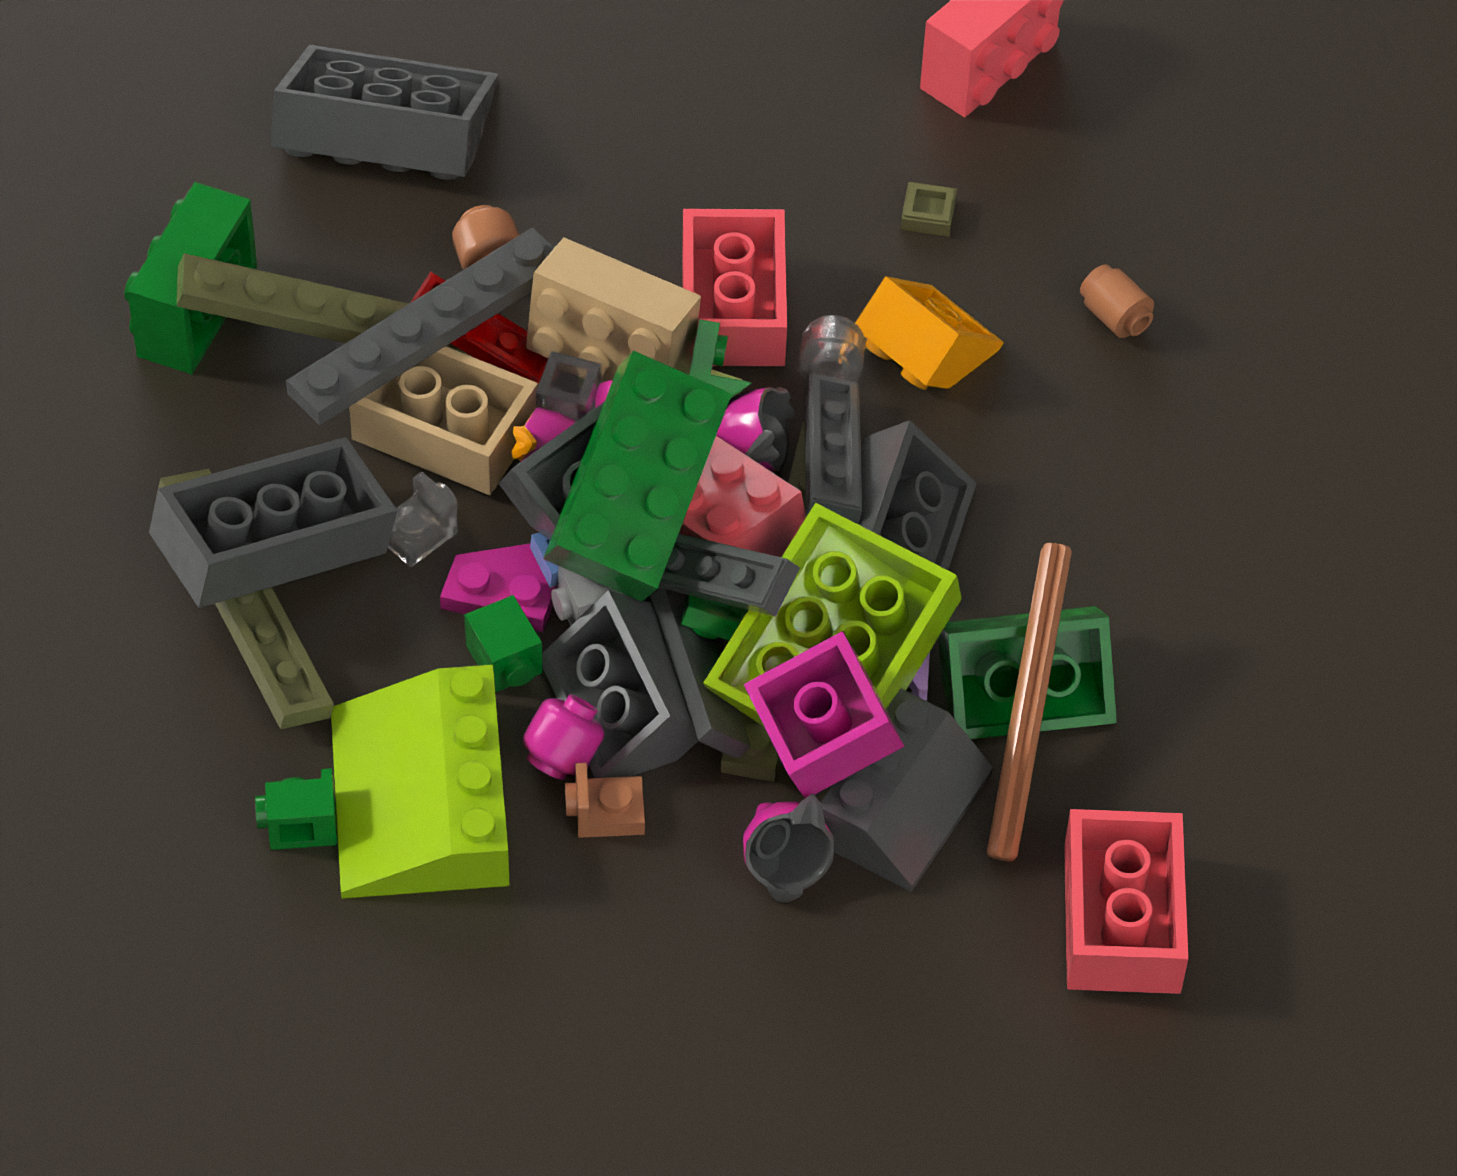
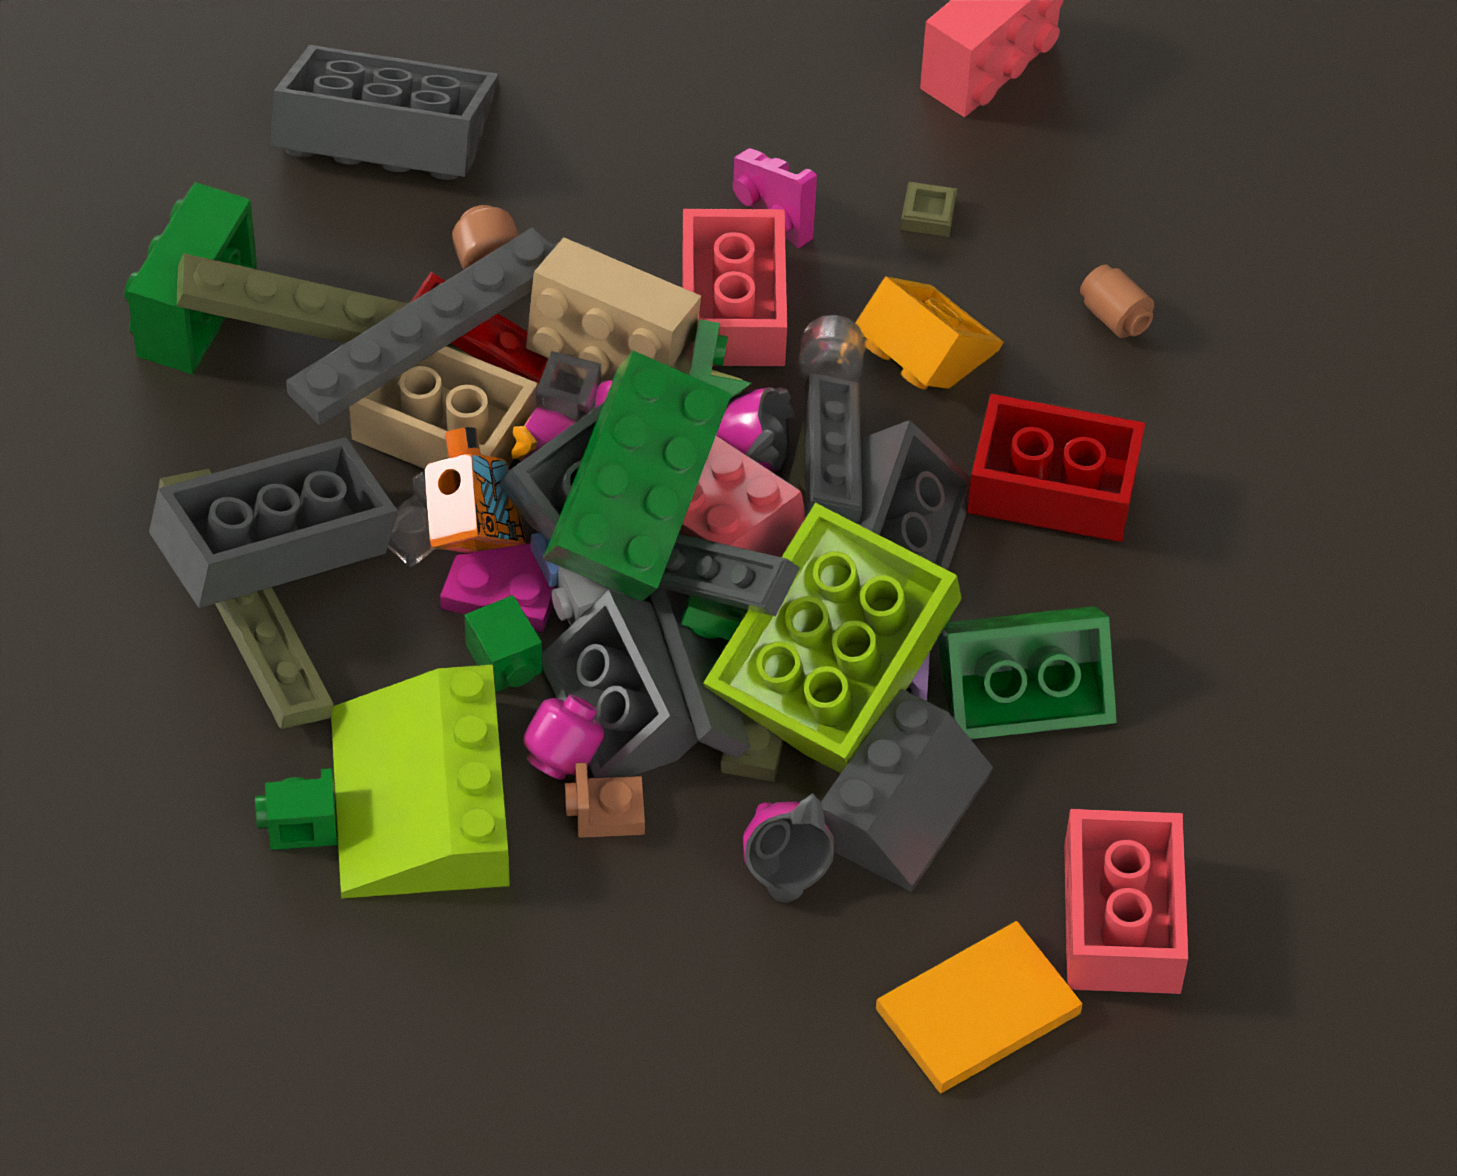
dark pink brick [743,631,905,798] -> none
nougat axle [987,543,1072,862] -> none
none -> orange torso [425,427,526,553]
none -> dark pink wing [733,148,817,248]
none -> light orange tile [876,921,1083,1094]
none -> red brick [967,394,1145,542]

